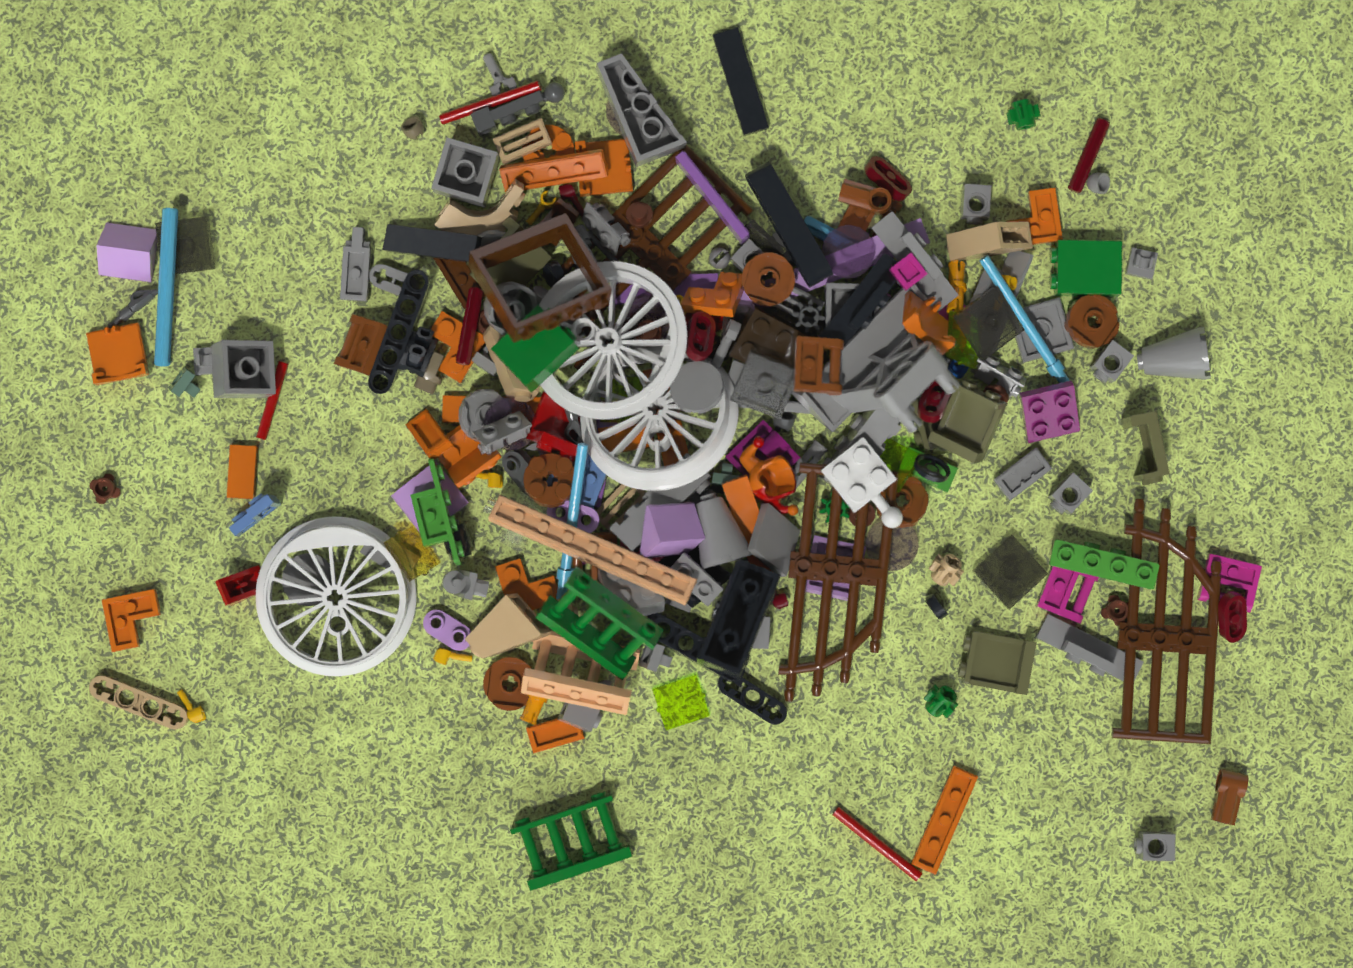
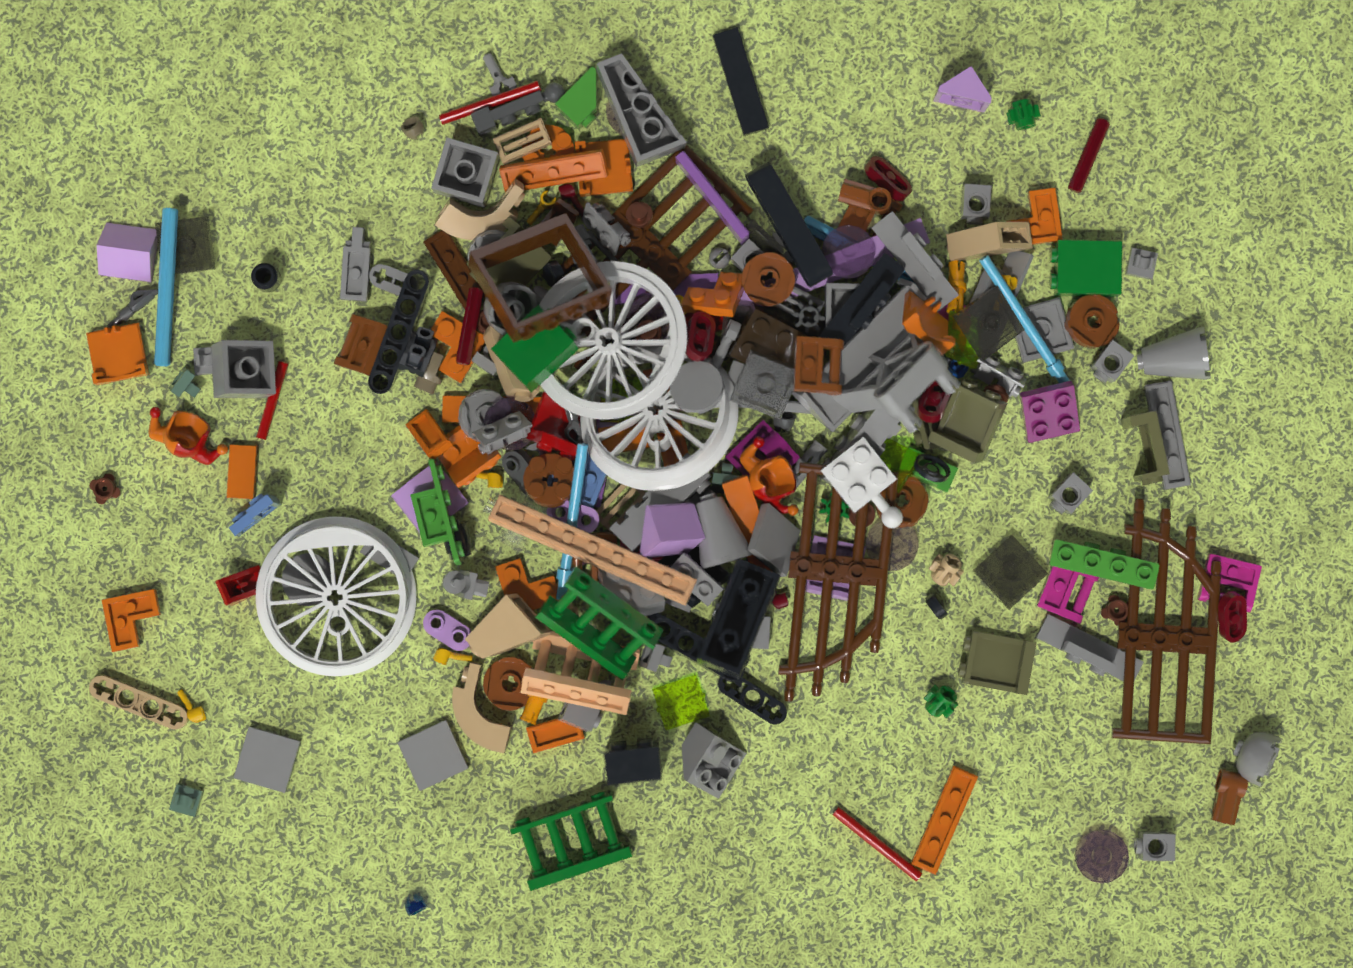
black tile [382,224,482,263] -> none
clear yellow piece [384,525,440,582] -> none
dark pink plate [889,253,928,291] -> none
light grey plate [993,448,1053,501] -> none
light grey hinge [1087,172,1110,194] -> none
none -> orange piece [148,407,228,465]
none -> sand green tile [169,783,204,817]
none -> light grey tile [234,726,301,793]
none -> black brick [251,263,282,292]
none -> light grey tile [398,720,469,791]
none -> hinge [404,894,428,917]
none -> tan arch [452,662,512,753]
none -> bright green slope [555,66,597,130]
none -> black brick [604,738,662,785]
none -> light grey slope [682,723,747,799]
none -> lavender slope [933,66,992,113]
none -> tile [1074,829,1129,884]
none -> light grey tile [1144,381,1191,490]
none -> light grey cylinder [1233,732,1283,787]

